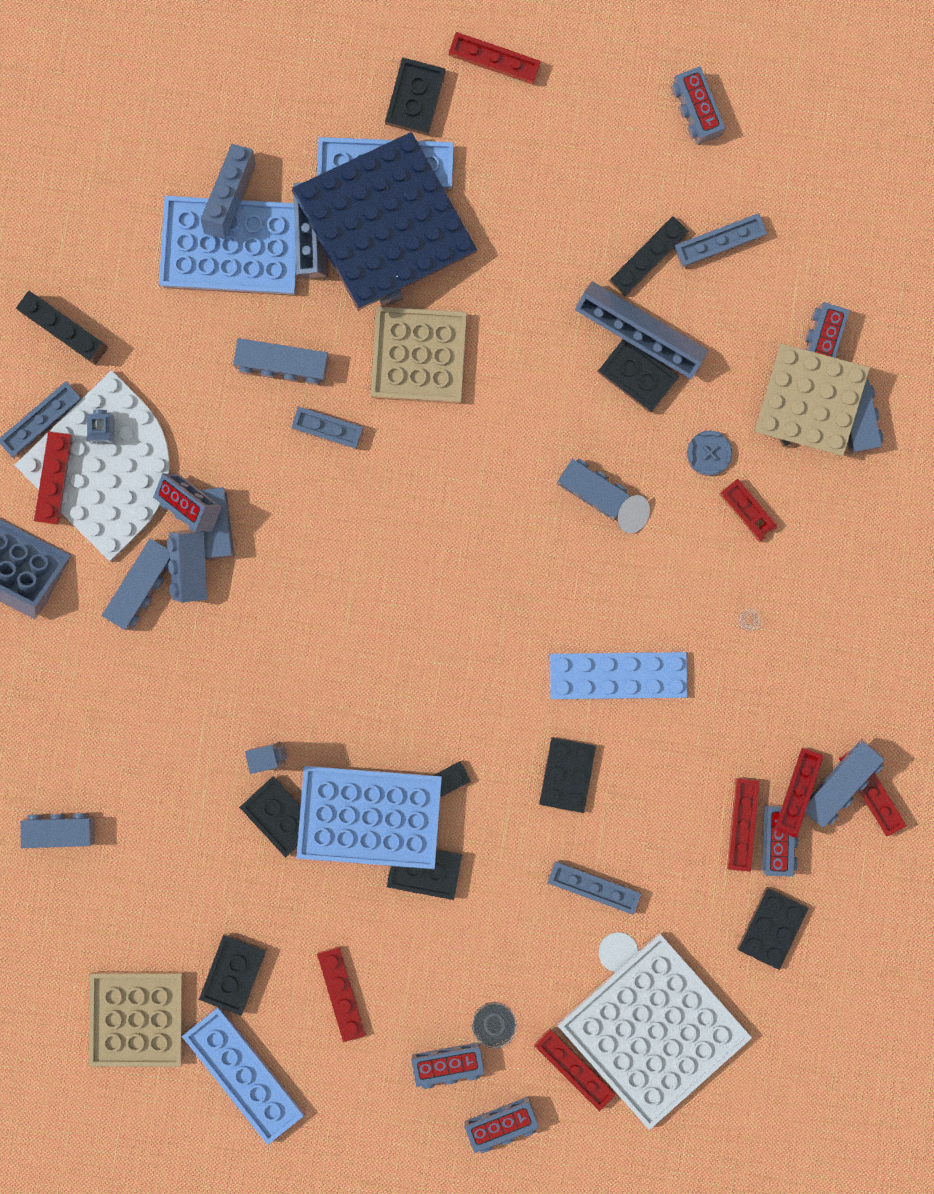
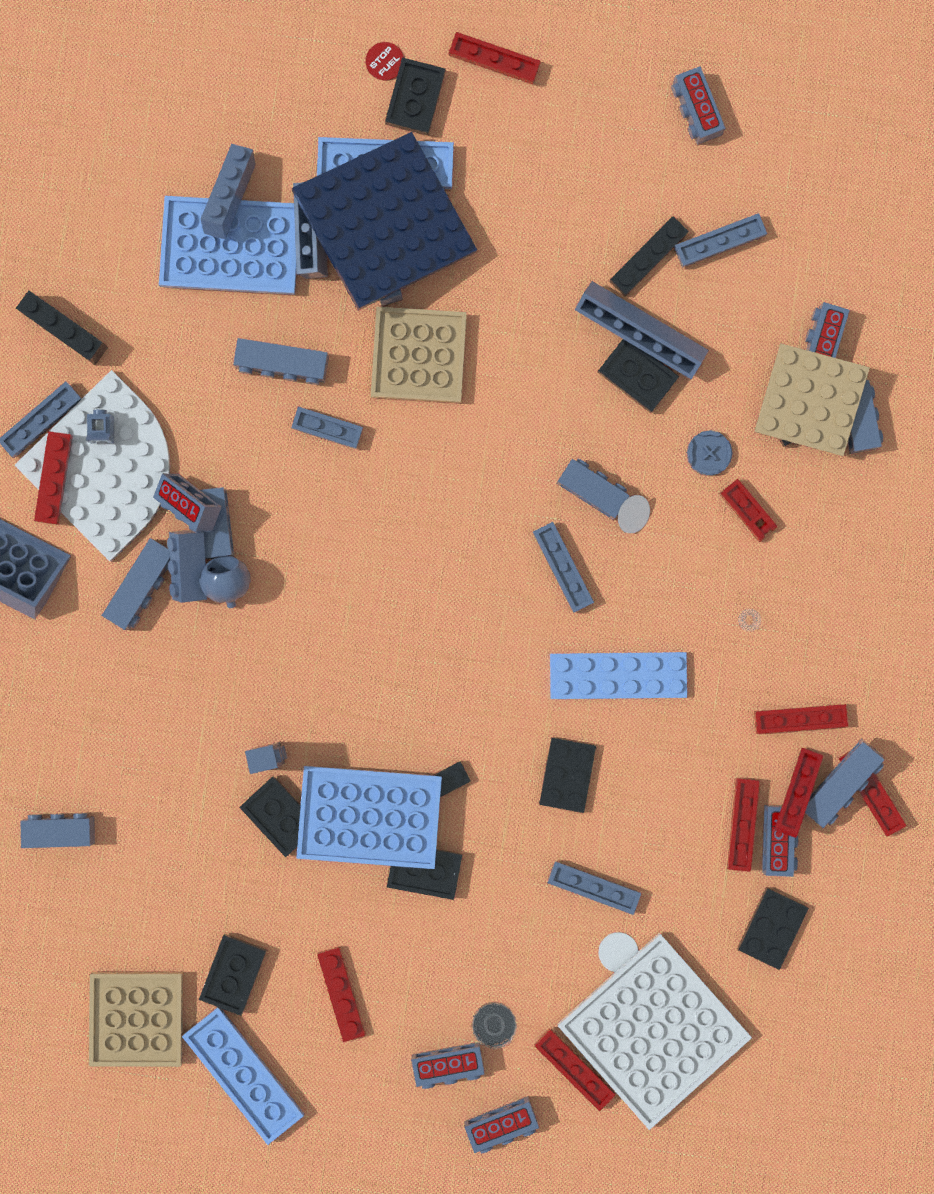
none -> sand blue piece [199,556,251,608]
none -> red sticker [365,42,404,80]
none -> sand blue plate [532,522,594,613]
none -> red plate [754,704,848,734]

